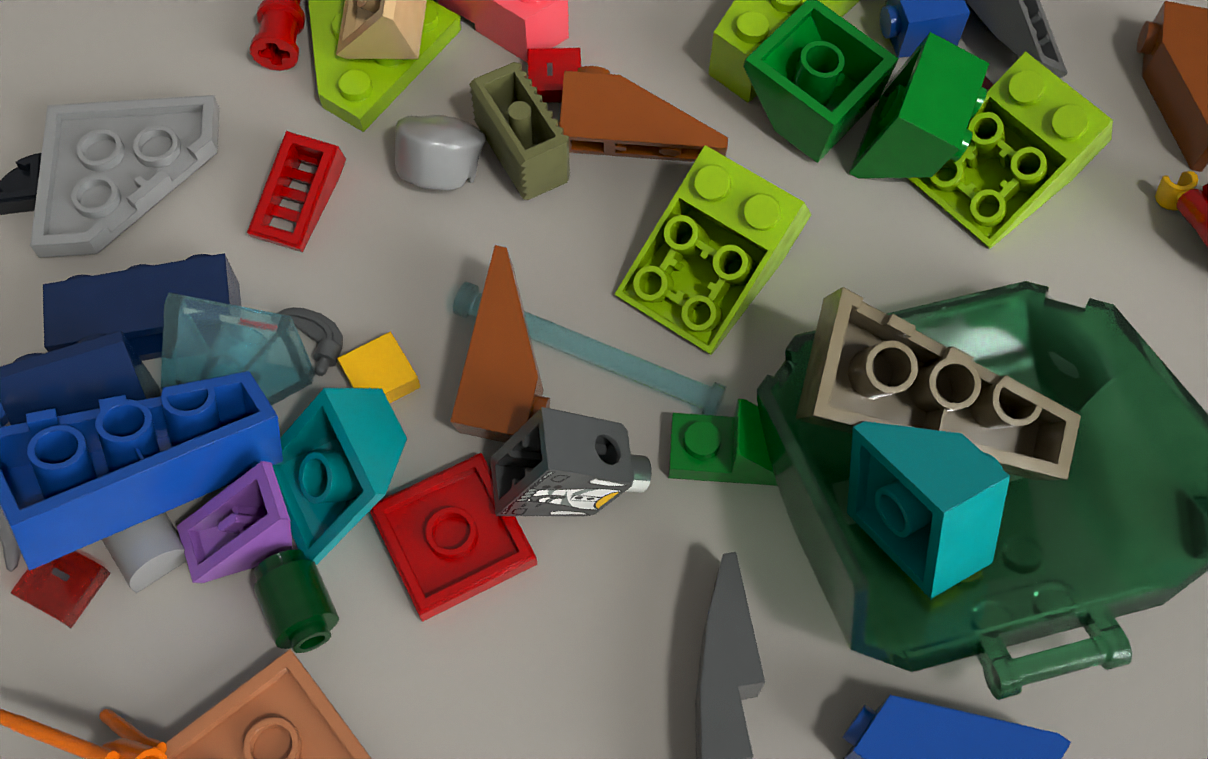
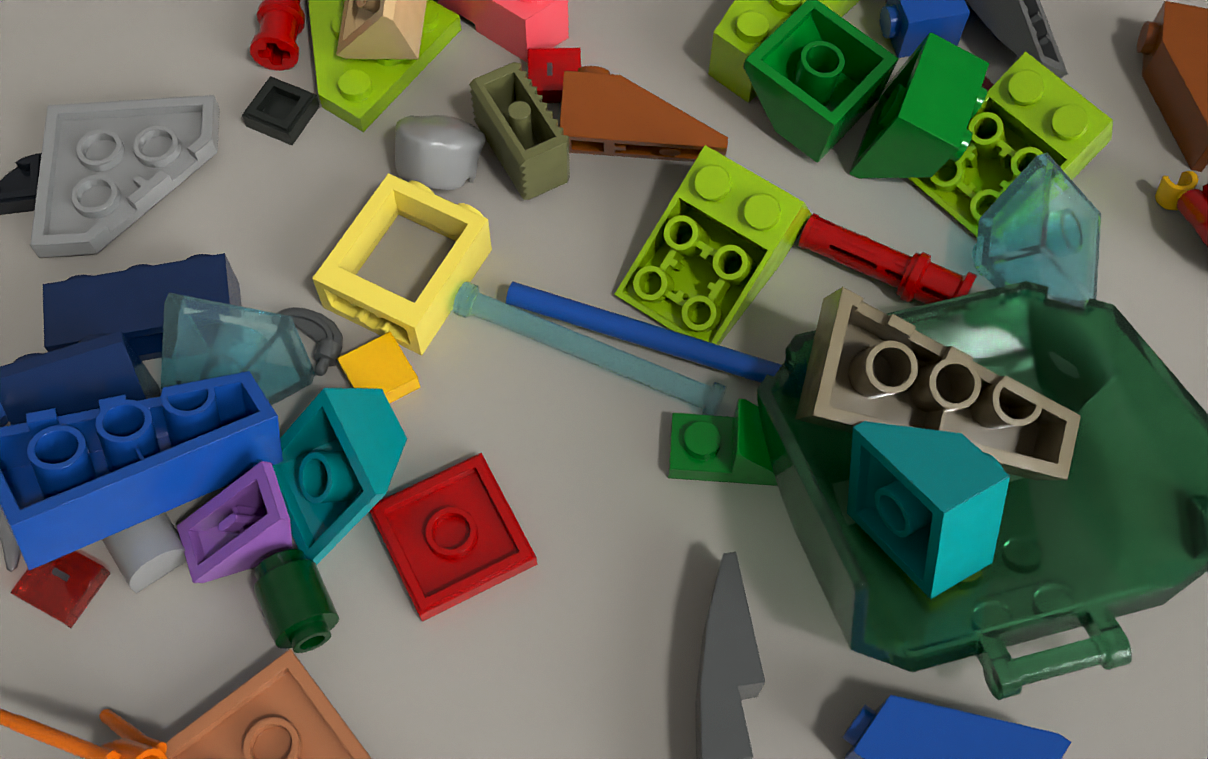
red slope [247,131,346,252] -> none
dark orange slope [450,245,550,443] -> none
dark grey torso [490,407,652,516] -> none
none -> pearl dark grey tile [242,76,320,146]
none -> light yellow window [312,173,492,356]
none -> blue bar [506,281,808,401]
none -> red pin [798,213,977,323]
none -> clear light blue slope [972,153,1101,310]

